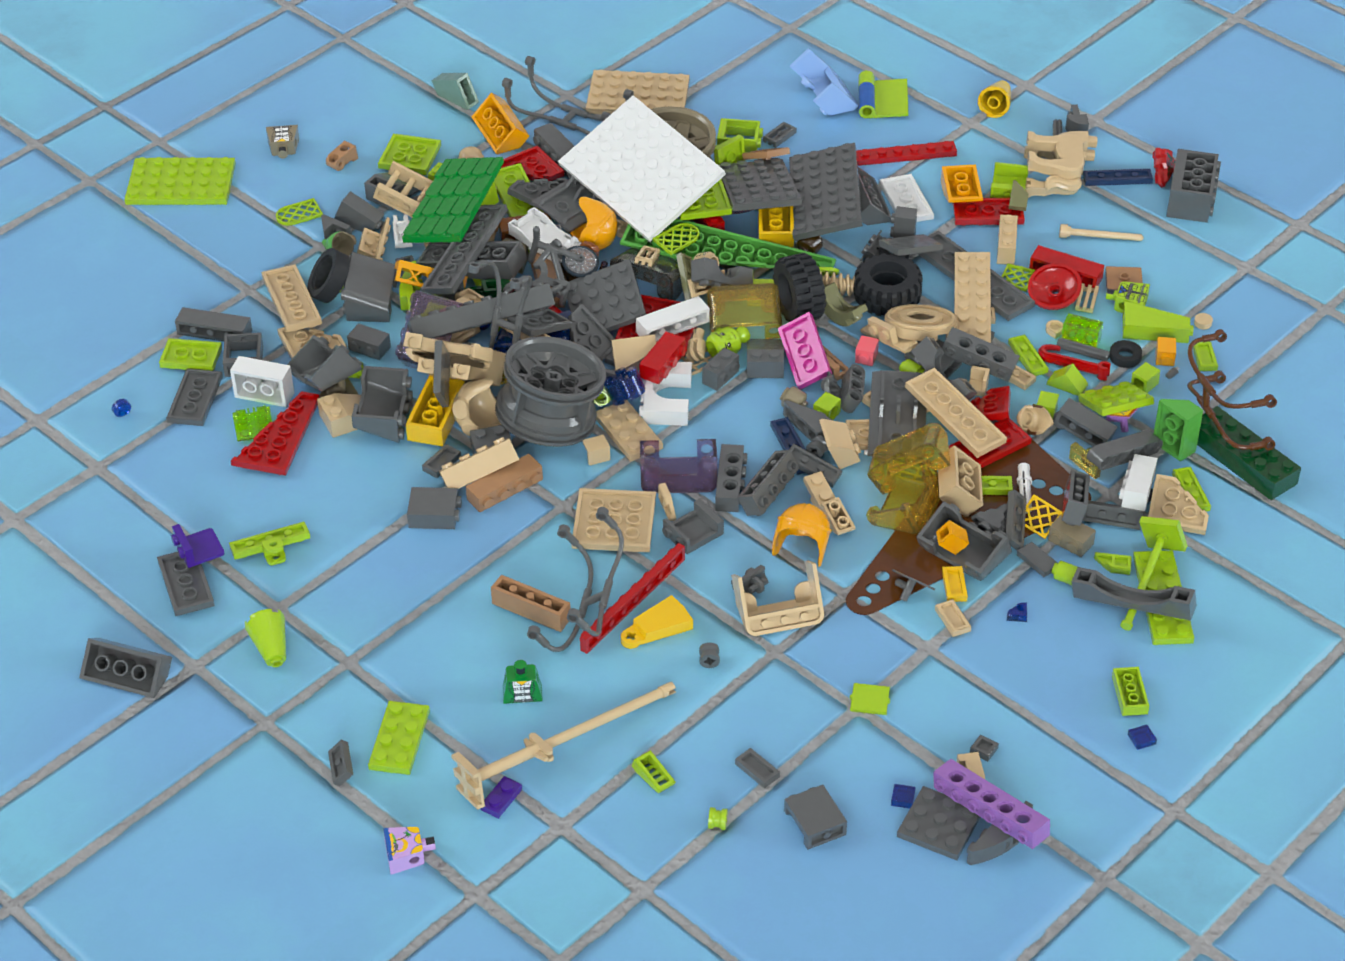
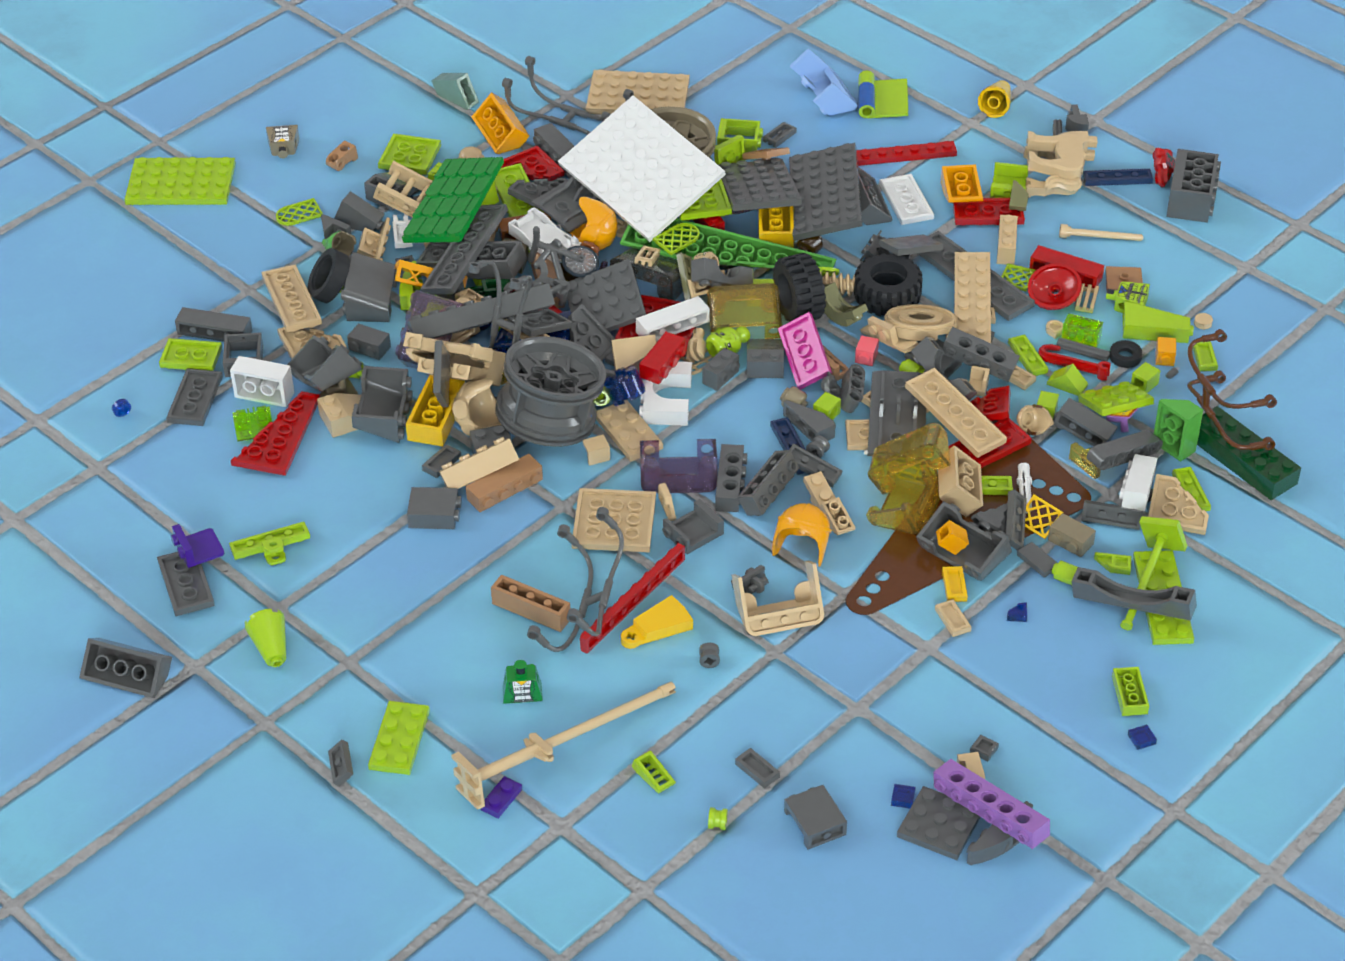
lavender torso [383,827,436,874] -> none
tan slope [819,419,861,469] -> none
lime piece [850,683,890,715] -> none
dark grey brick [890,206,917,238] -> none
dark grey shield [892,569,935,602] -> none
dark grey brick [1061,469,1090,526] -> none

